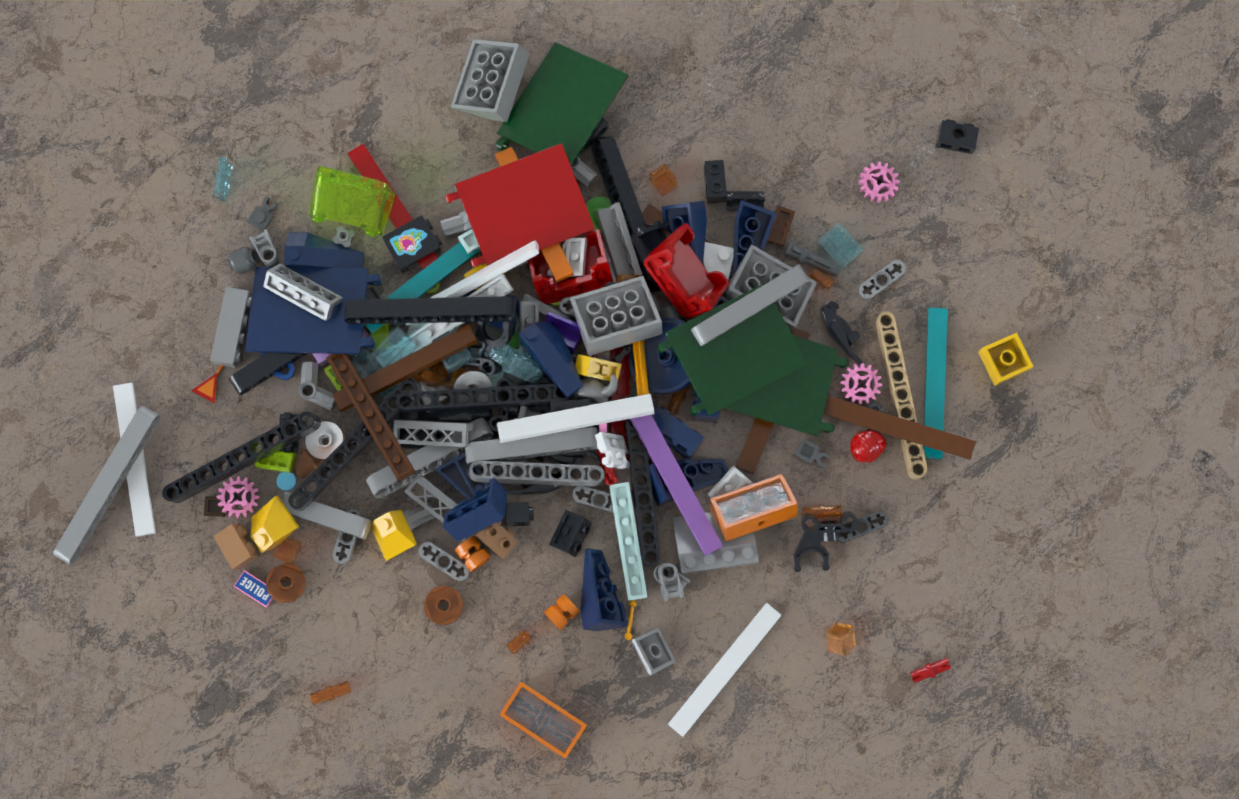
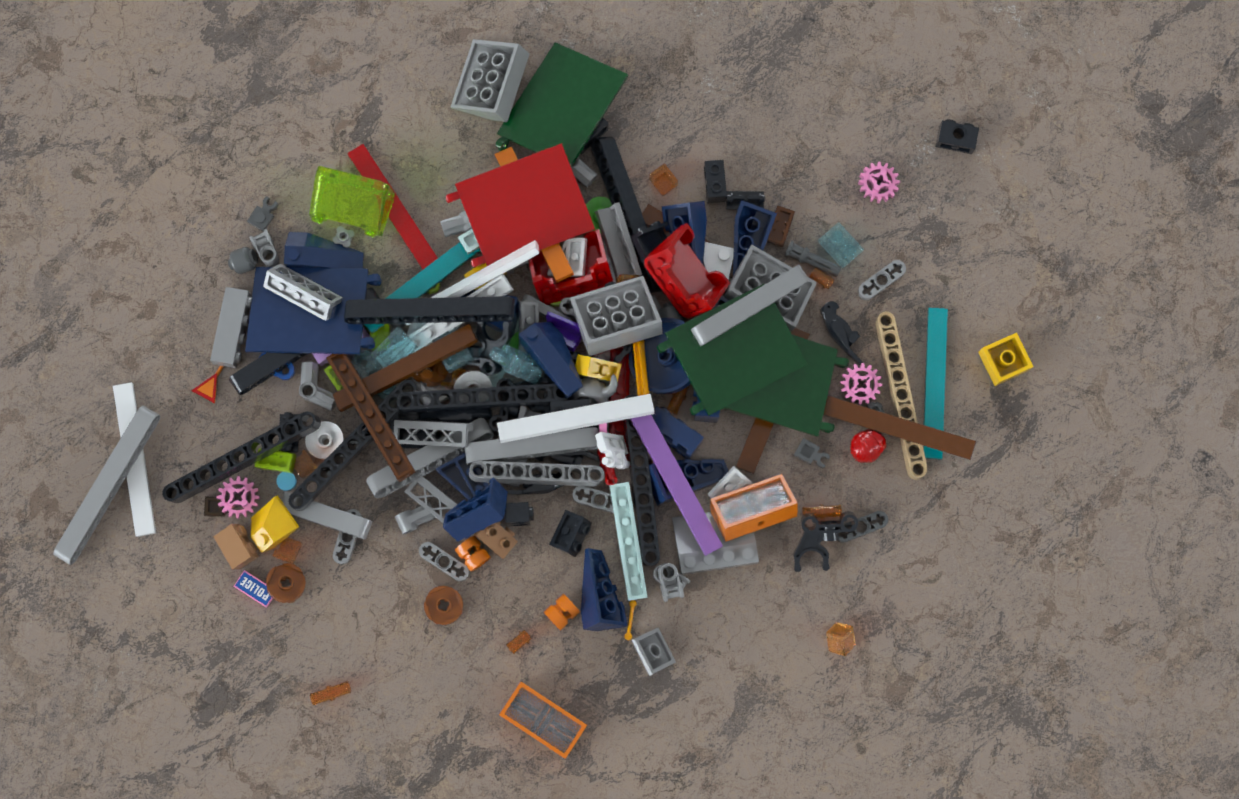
clear light blue plate [214,157,232,202] -> none
yellow slope [371,509,417,561] -> none
black panel [382,215,442,273] -> none
white tile [668,603,781,737] -> none
red pin [910,657,951,684] -> none

